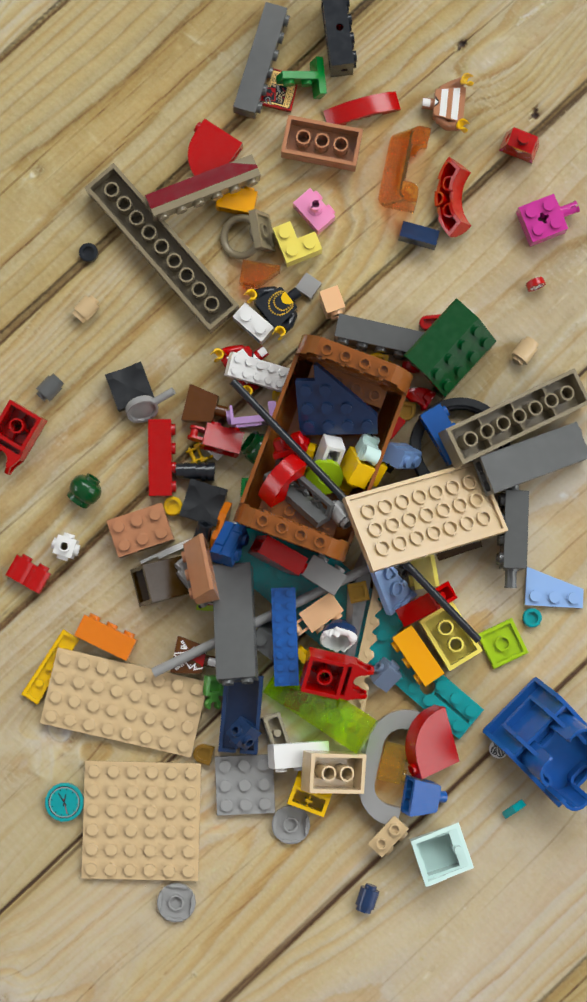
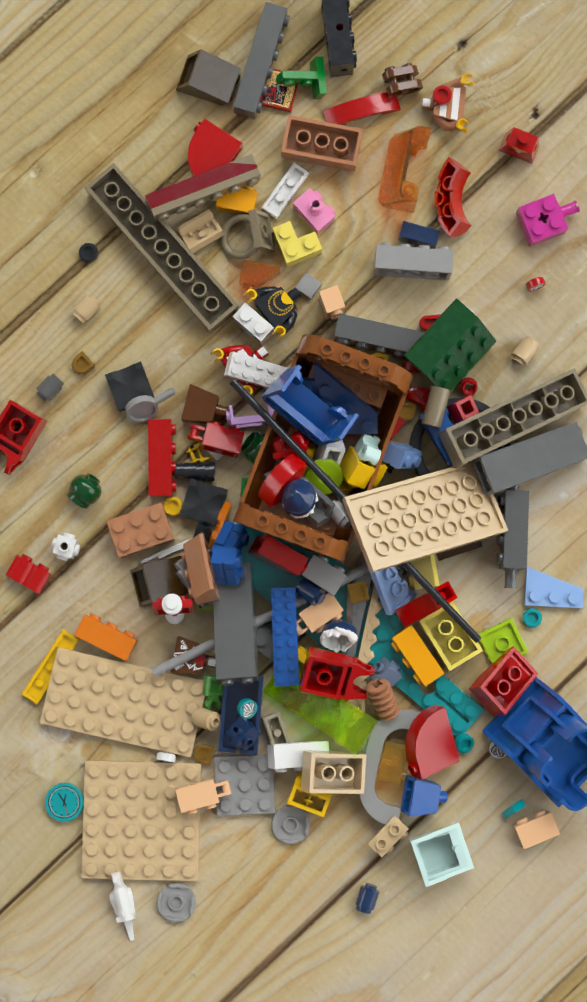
none -> pearl gold tile [72,351,95,374]
none -> white animal [110,871,135,941]
none -> plate [152,594,194,624]
none -> white tile [156,752,176,763]
none -> light nougat brick [175,778,231,815]
none -> slope [176,49,241,106]
none -> tan bracket [177,209,224,253]
none -> tan brick [192,708,220,731]
none -> blue brick [211,547,244,586]
none -> tile [237,698,257,719]
none -> white tile [261,163,309,220]
none -> blue windscreen [262,365,359,446]
none -> dark blue hair [282,479,318,518]
none -> dark blue brick [296,579,325,606]
none -> nougat piece [366,679,400,721]
none -> light grey brick [374,242,454,280]
none -> reddish brown brick [382,63,423,97]
none -> dark tan brick [421,386,450,429]
none -> red tile [432,85,452,106]
none -> red brick [446,395,479,423]
none -> teal tile [455,733,474,753]
none -> red plate [459,377,478,396]
none -> red slope [469,646,539,716]
none -> light nougat brick [513,809,560,849]

